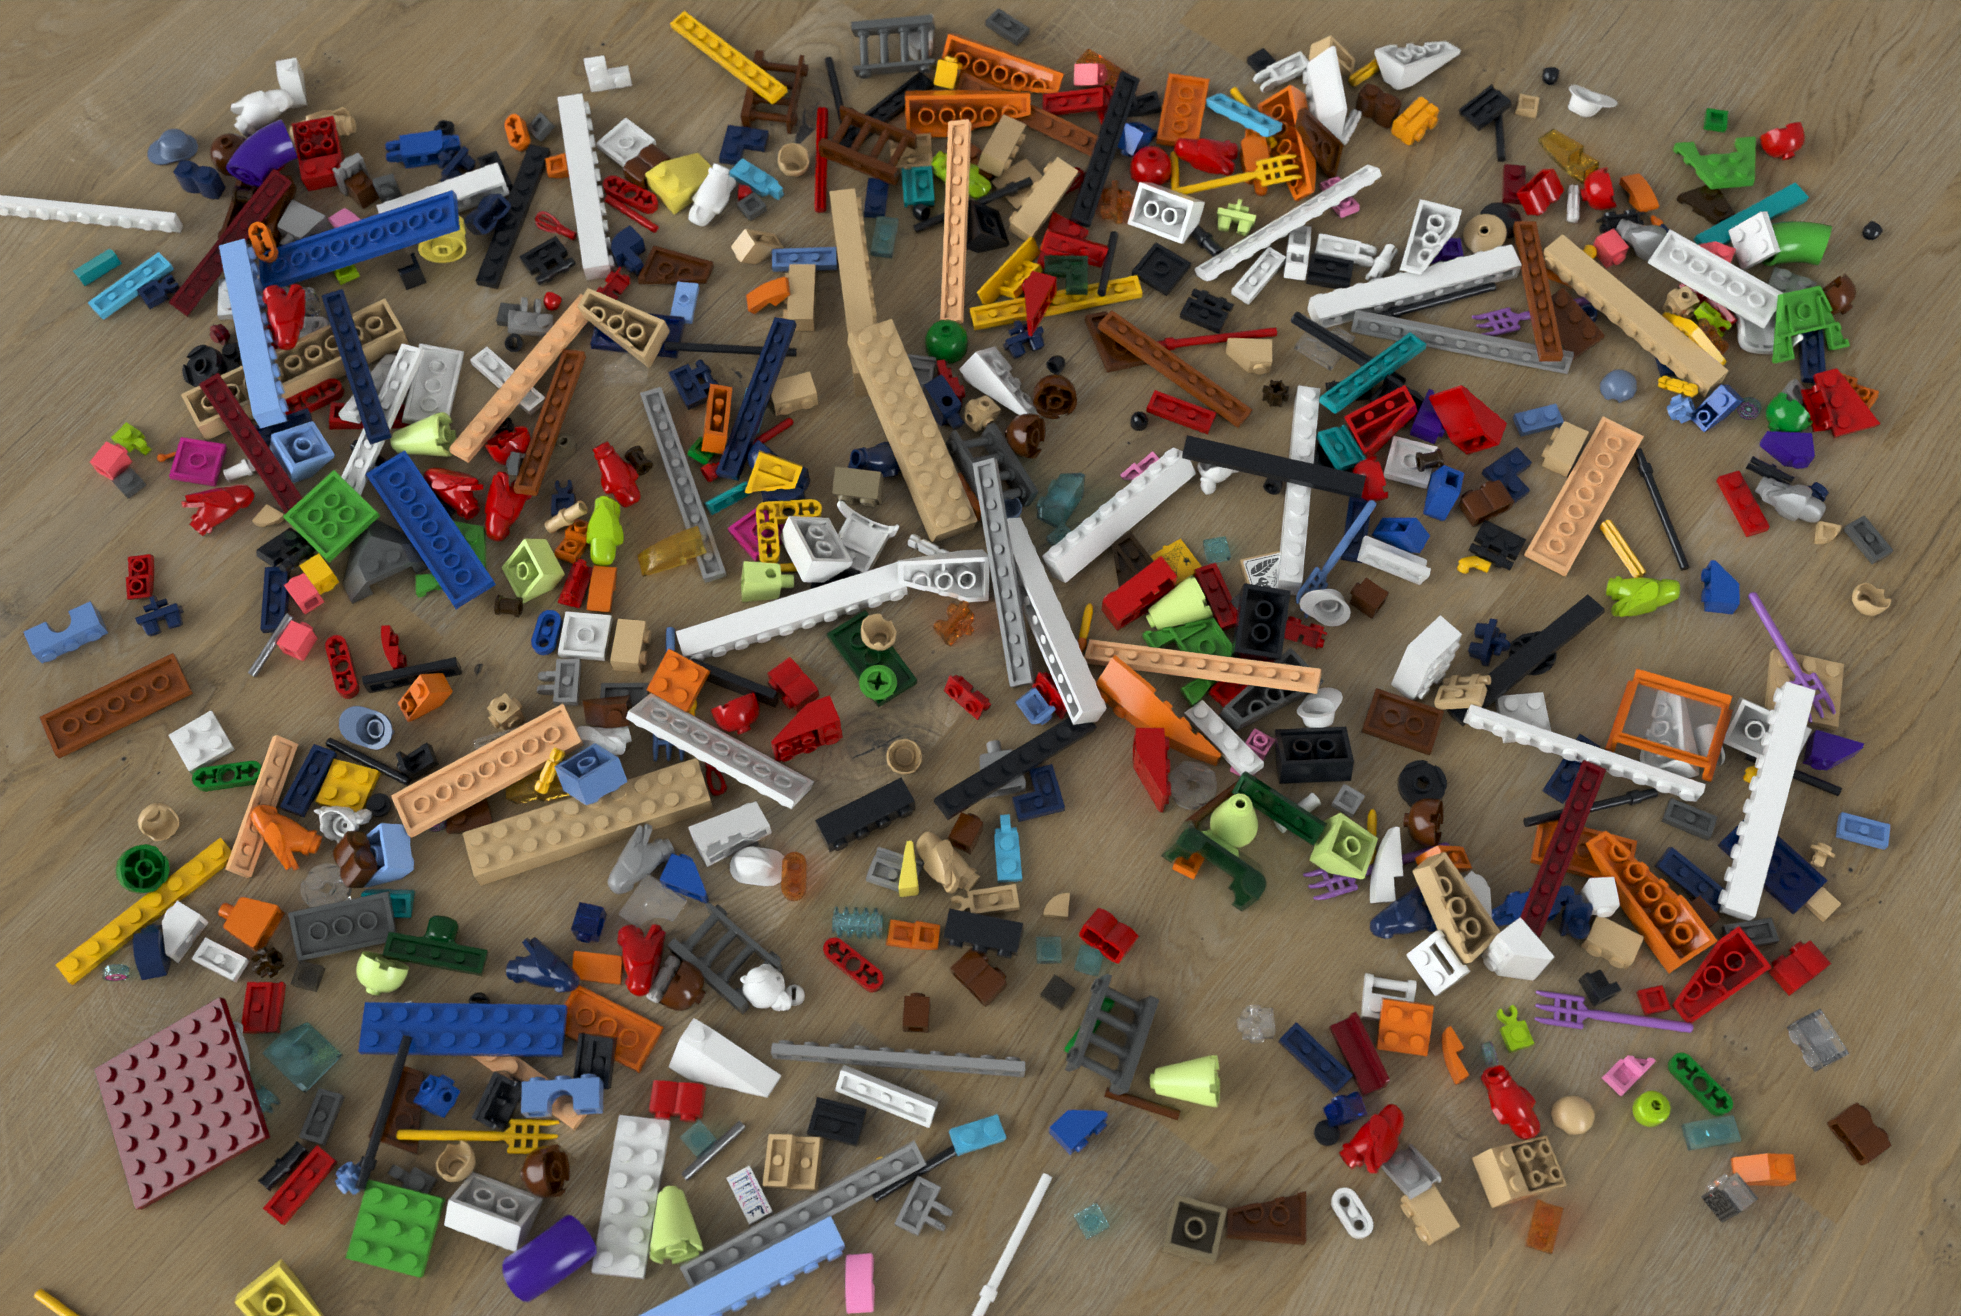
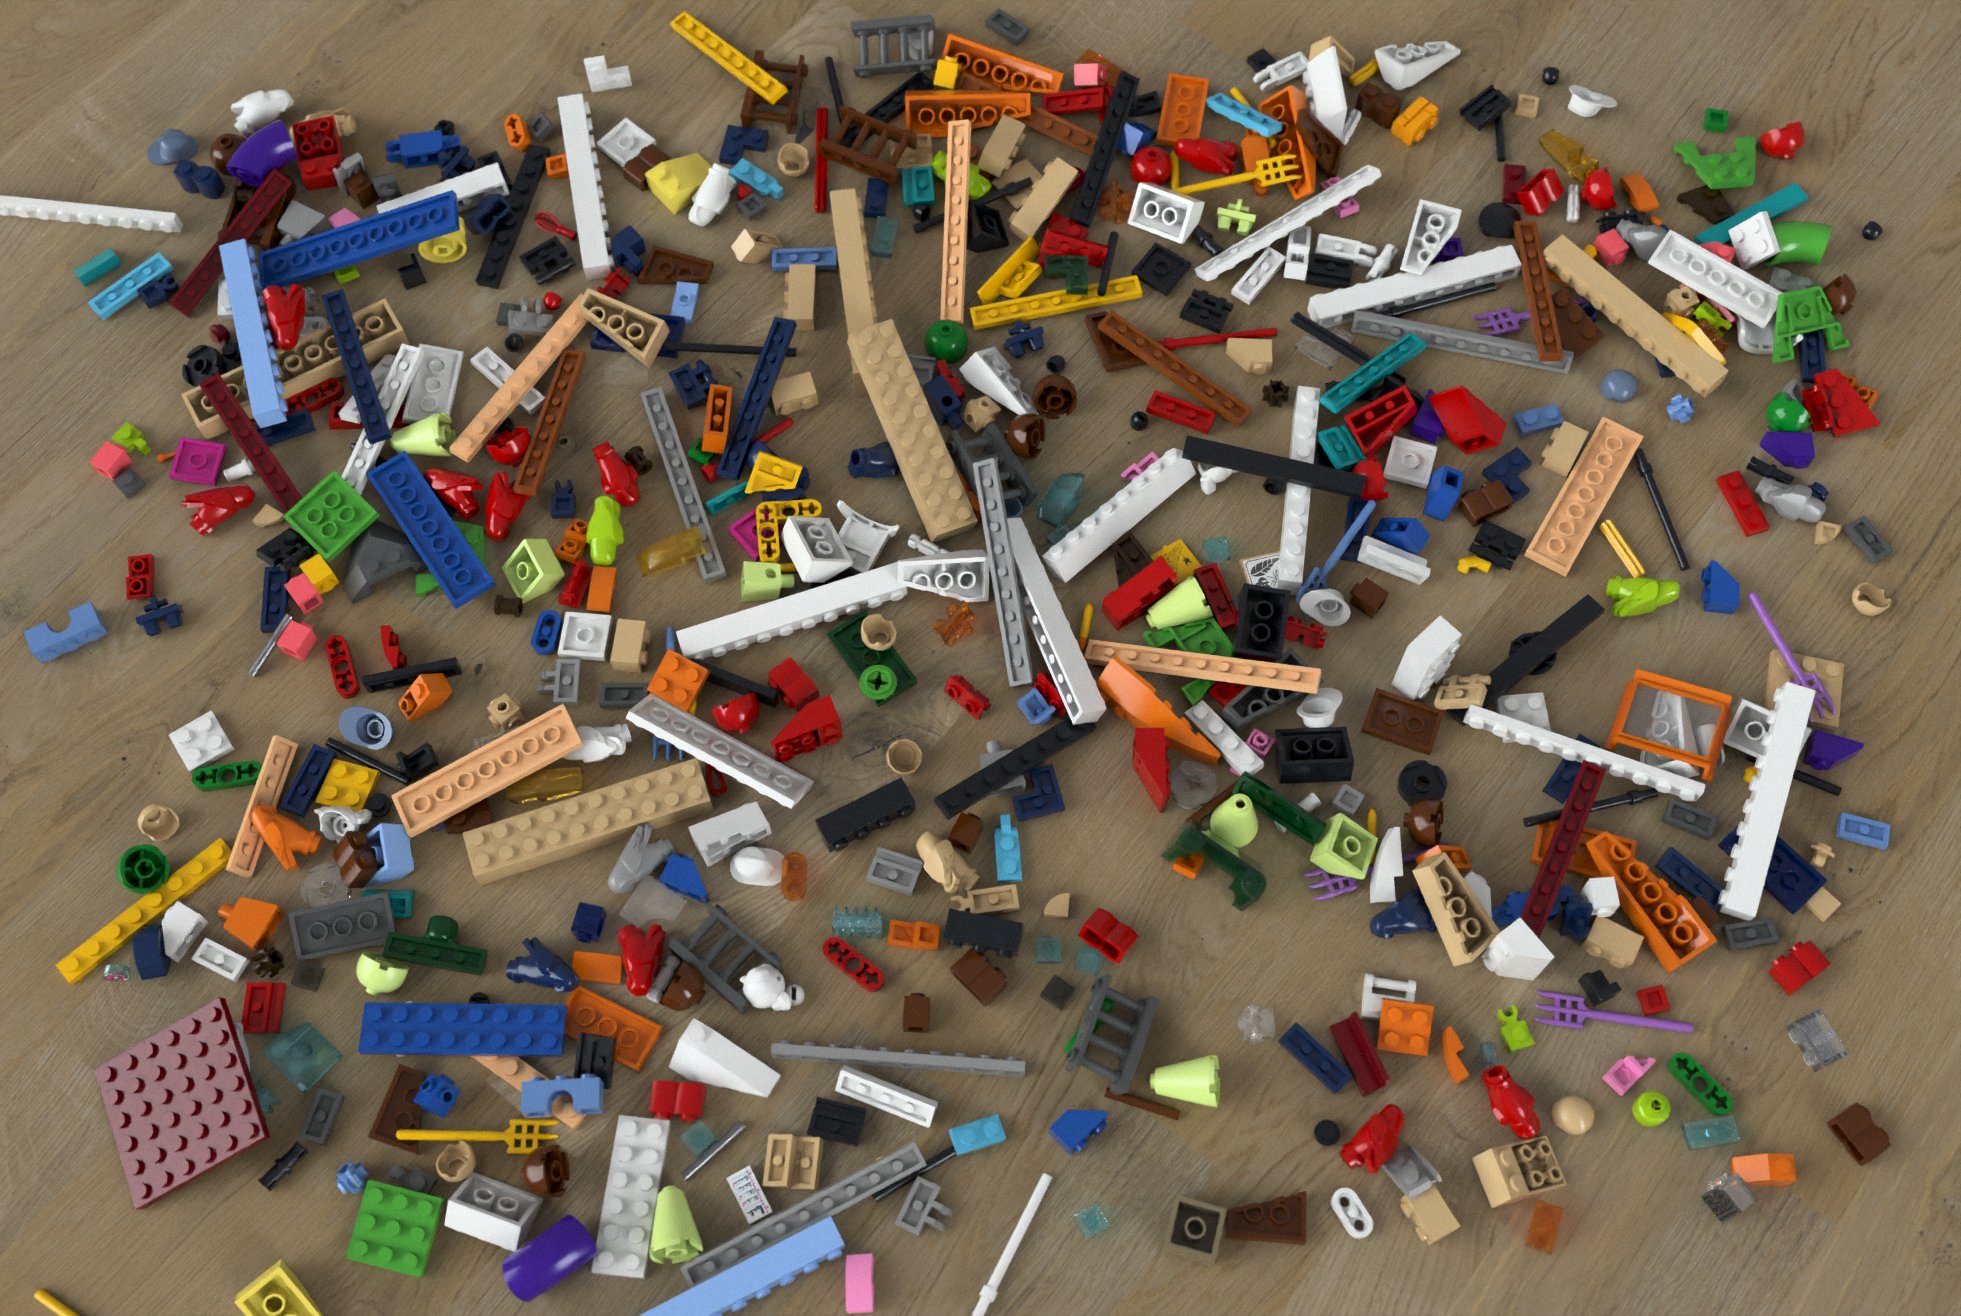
dark orange plate [39,653,193,759] -> none
orange beam [248,222,278,263] -> none
red plate [263,1145,338,1226] -> none
light blue slope [270,421,335,483] -> none
white slope [276,58,307,109] -> none
black bar [355,1035,413,1191] -> none
black hinge [472,1070,525,1130] -> none
dark grey plate [506,452,526,476] -> none
yellow axle [535,747,565,794] -> none
tan pin [544,500,588,534] -> none
medium blue brick [554,743,628,806] -> none
reddish brown slope [583,695,632,728] -> none
red beam [603,175,658,214] -> none
red bar [605,195,659,233] -> none
orange slope [746,277,790,314] -> none
dark tan slope [832,466,883,508] -> none
light yellow slope [898,841,919,897] -> none
red slope [1022,271,1057,337] -> none
clear blue brick [1323,1091,1368,1127] -> none
white plate [1406,929,1470,996] -> none
dark brown bush [1415,449,1444,472] -> none
tan dish [1463,214,1507,253] -> none
dark blue hips [1468,618,1511,667] -> none
yellow axle [1658,376,1698,397] -> none
red wedge [1672,926,1772,1023] -> none
blue slope [1691,384,1744,432] -> none
clear light blue tile [1737,397,1762,420] -> none

